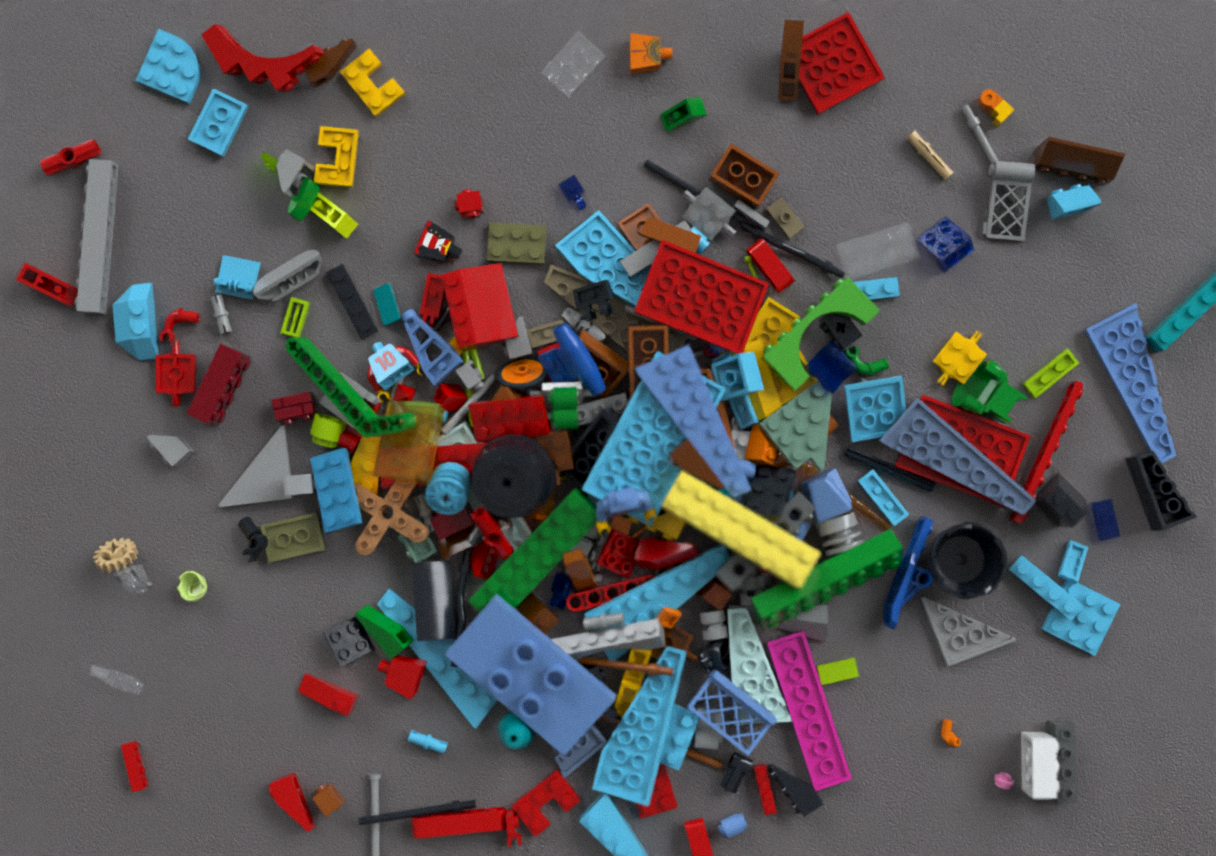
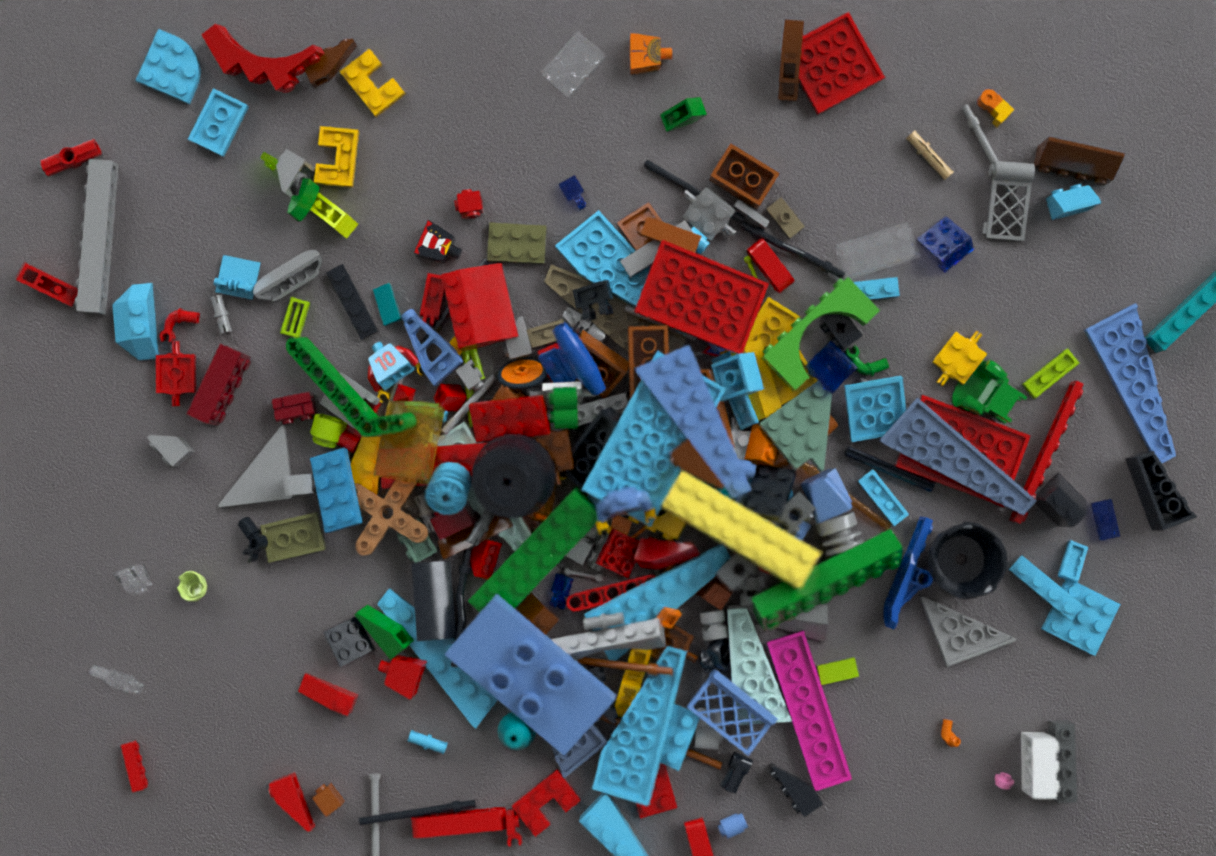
tan gear [93,538,138,573] -> none
red piece [471,507,514,559] -> none
dark orange slope [563,549,598,591] -> none
red piece [753,763,777,816] -> none

